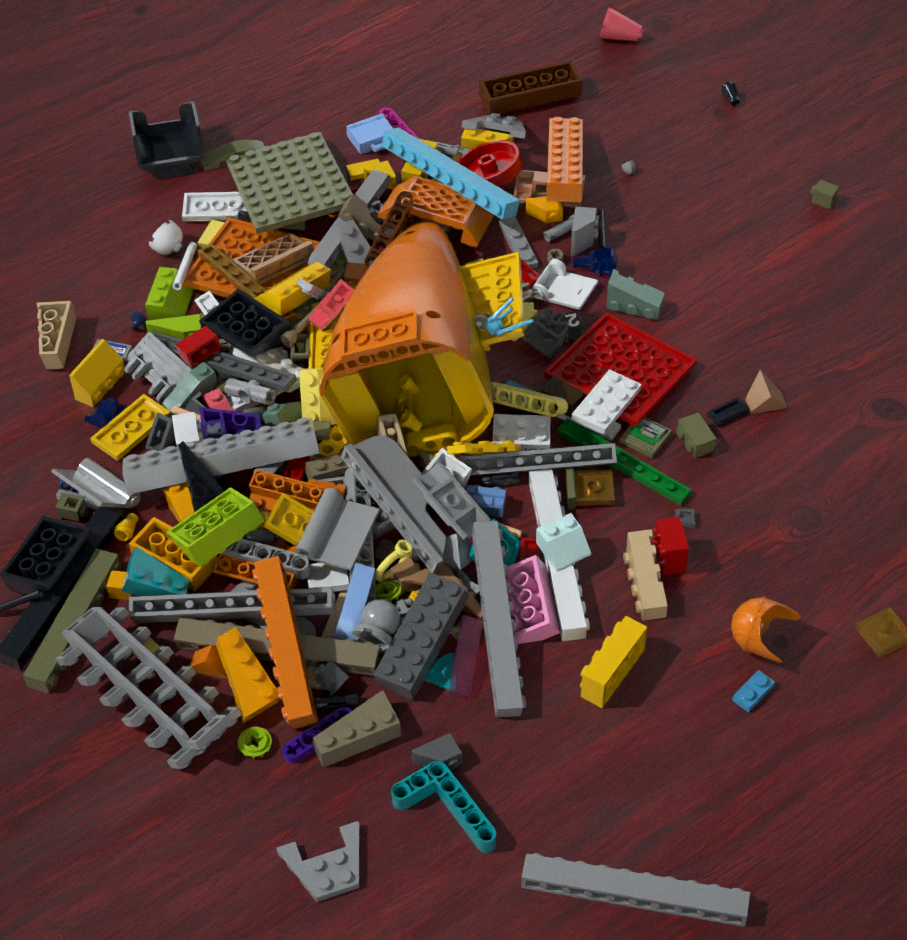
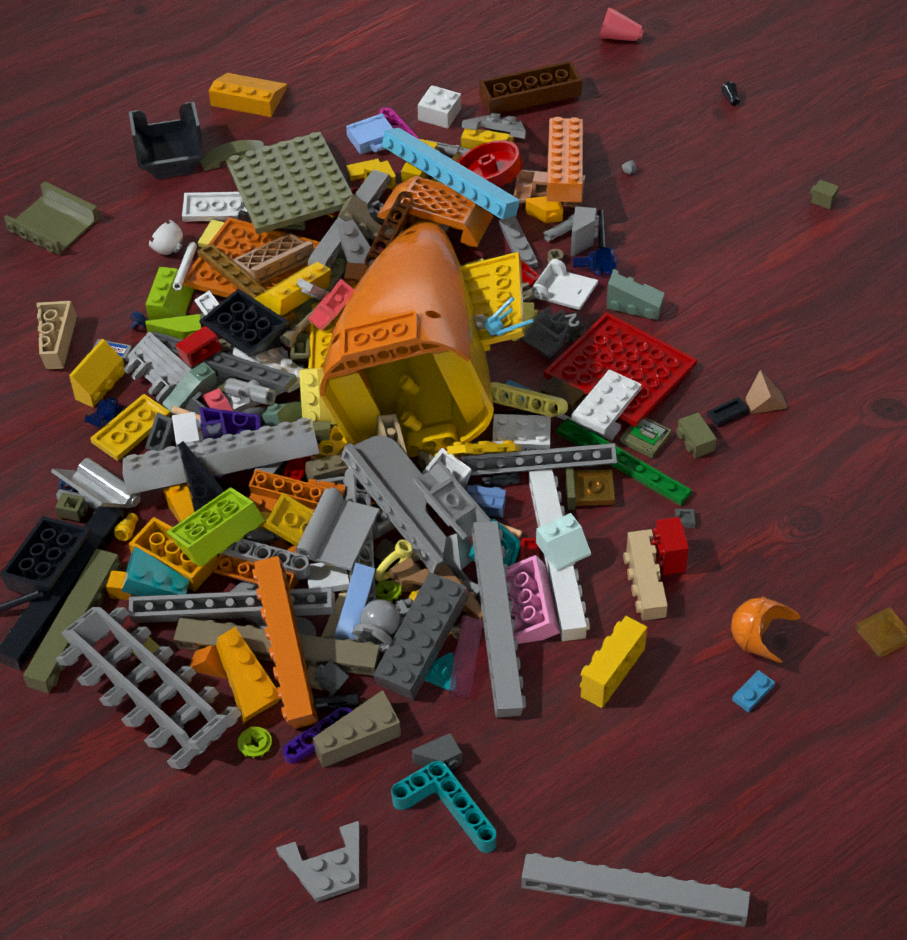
none -> olive panel [4,181,99,255]
none -> light orange slope [209,73,288,117]
none -> white brick [418,85,461,129]

